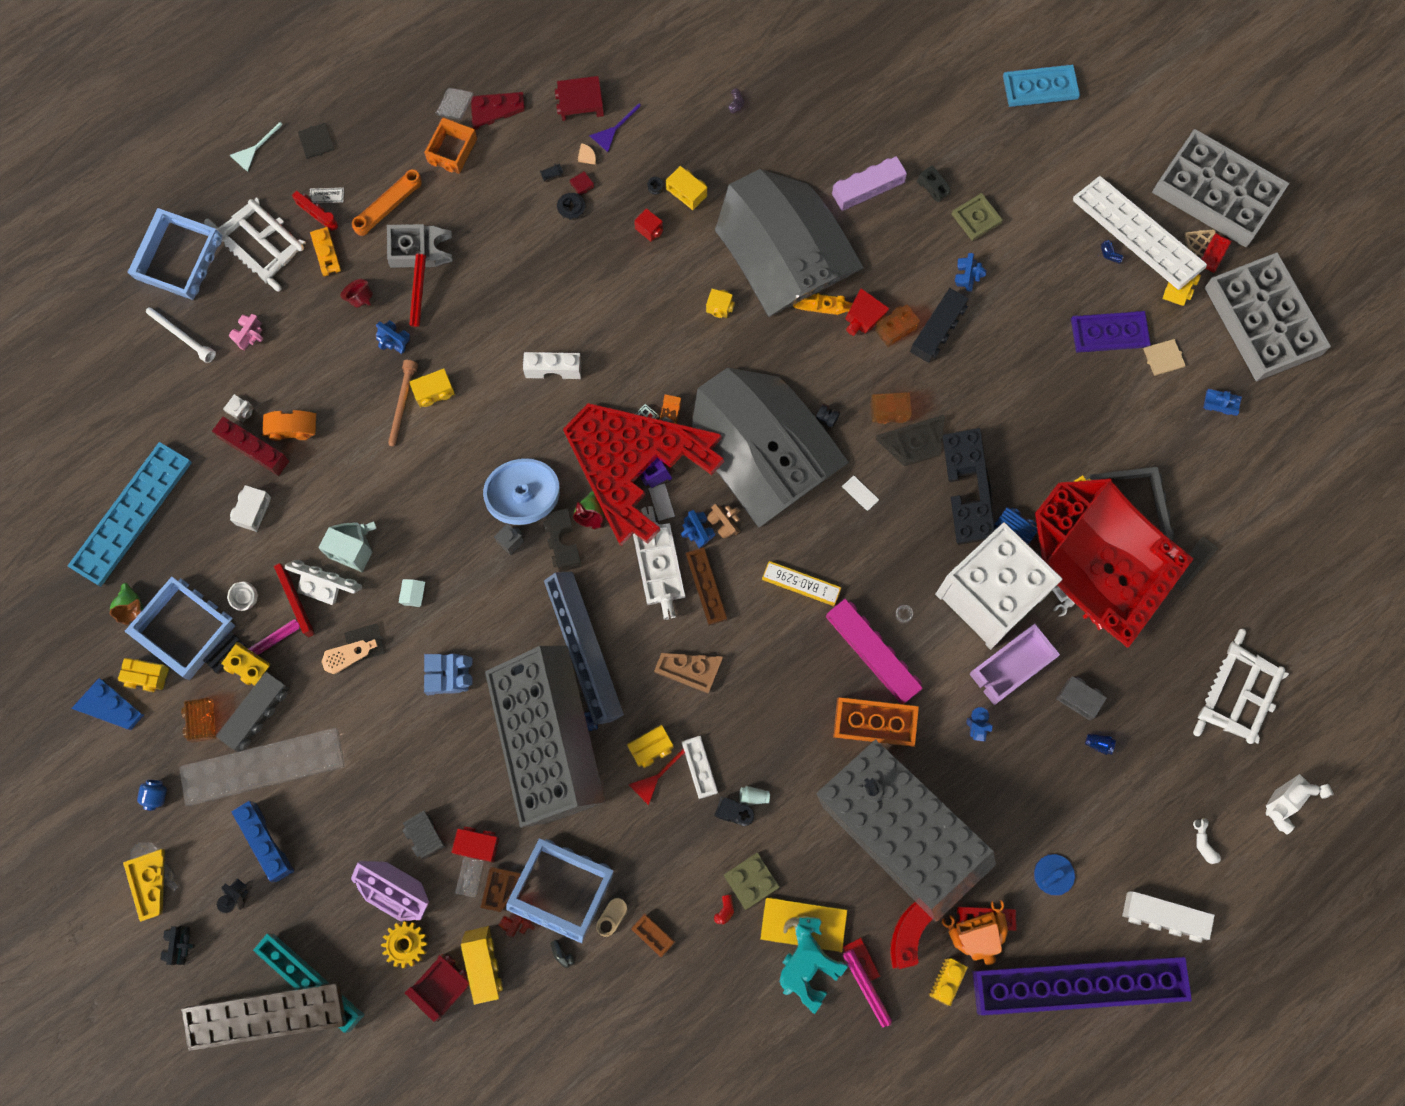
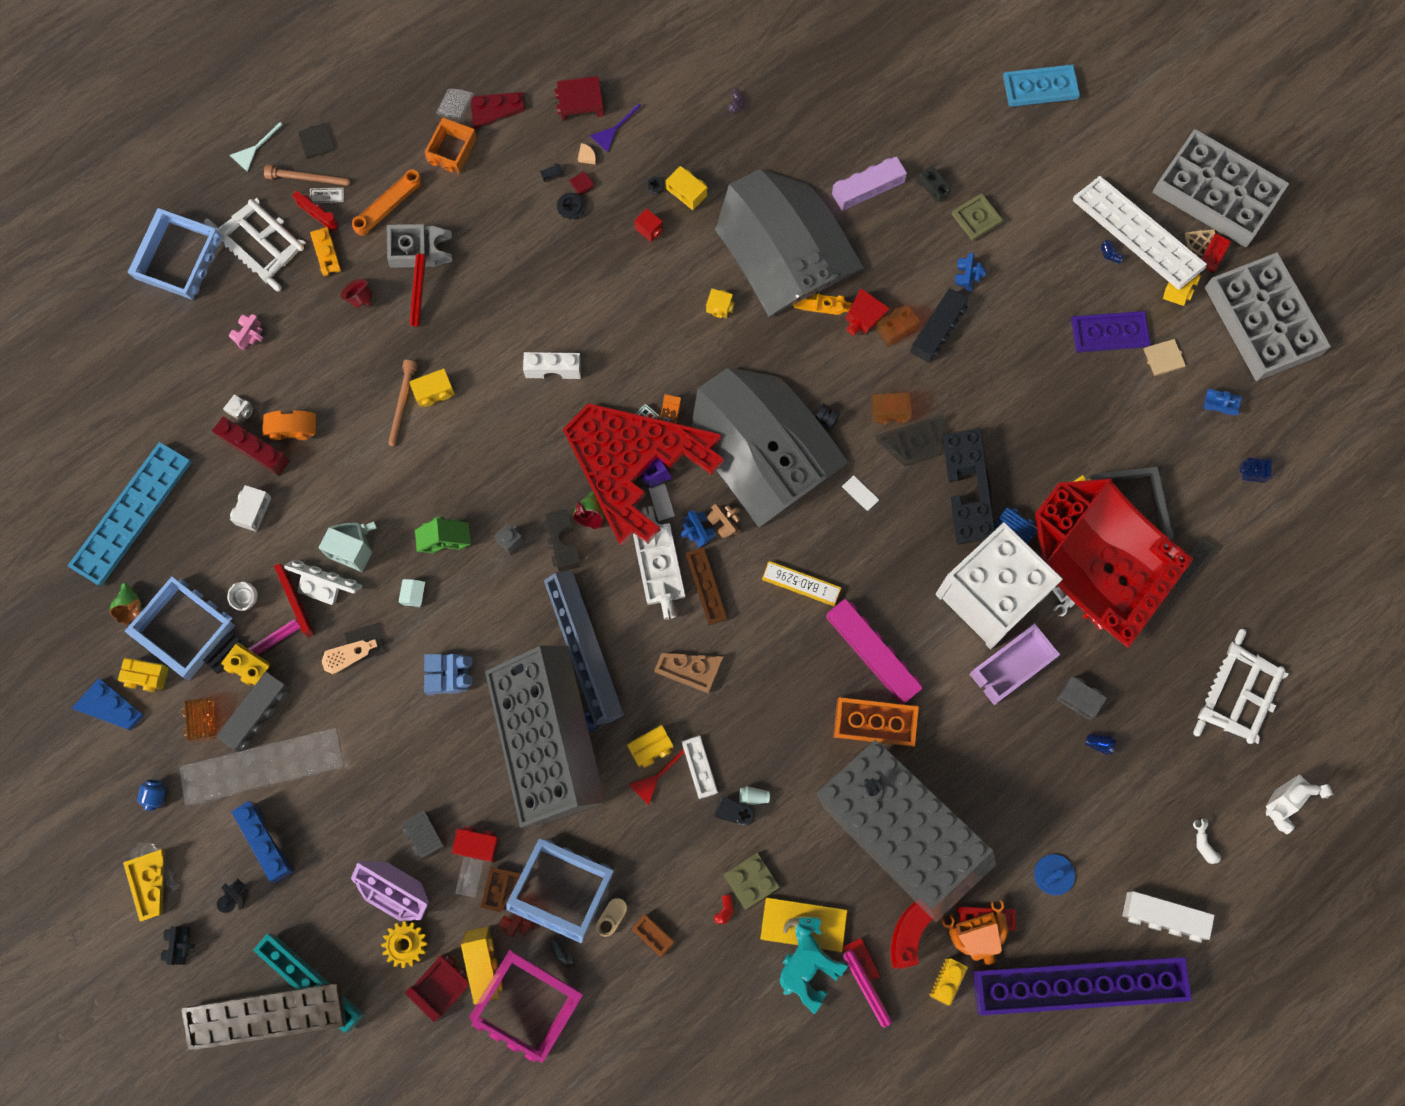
white piece [146,308,216,363] -> none
blue hips [376,320,410,354] -> none
light blue dish [483,459,560,525] -> none
clear bush [895,605,913,623] -> none
blue hips [966,707,992,741] -> none
none -> nougat piece [264,164,351,186]
none -> bright green brick [415,517,471,553]
none -> dark pink window [469,950,583,1063]
none -> clear blue brick [1239,458,1272,483]

